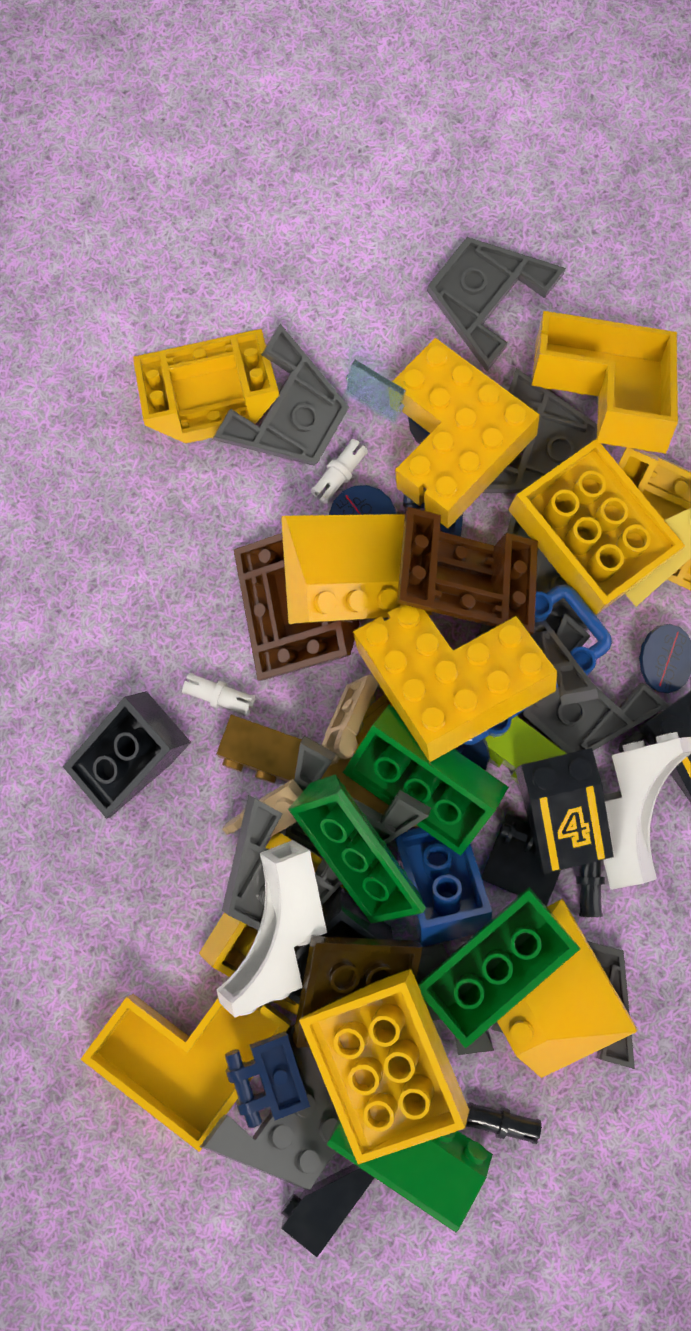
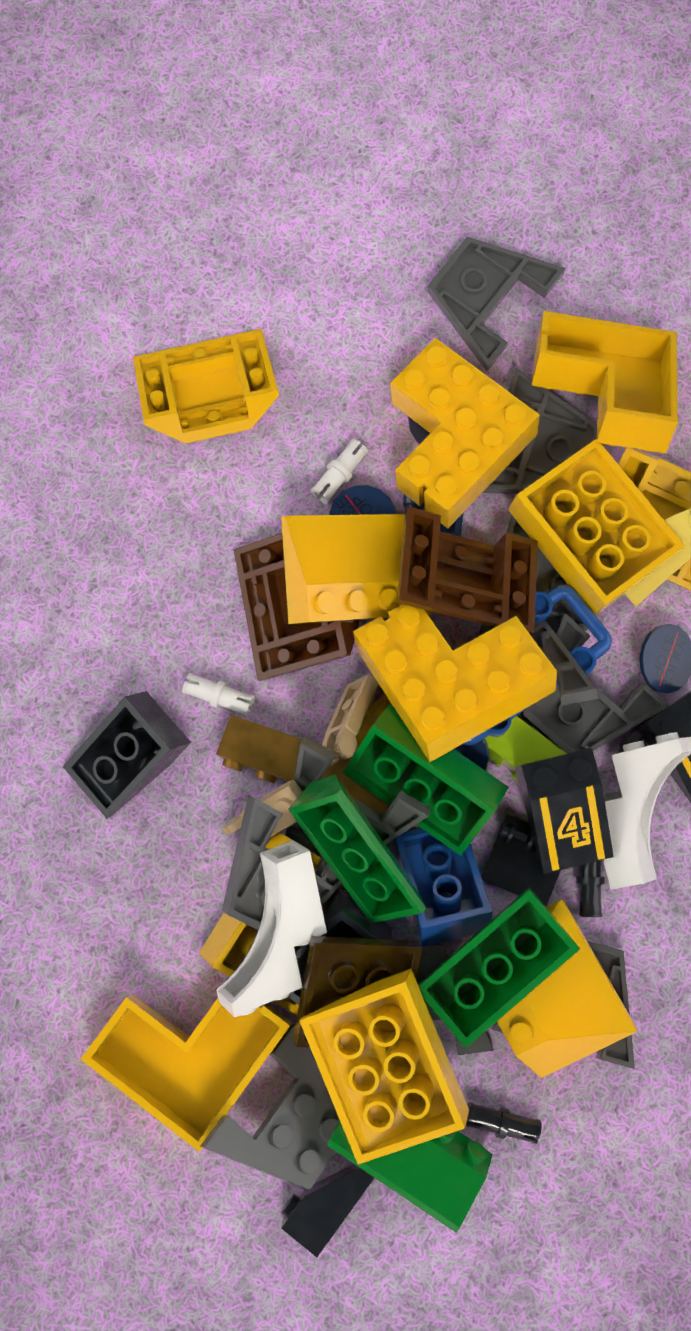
dark grey wing [212,323,349,466] -> none
dark blue plate [225,1031,310,1128] -> none
clear light blue piece [345,359,406,424] -> none

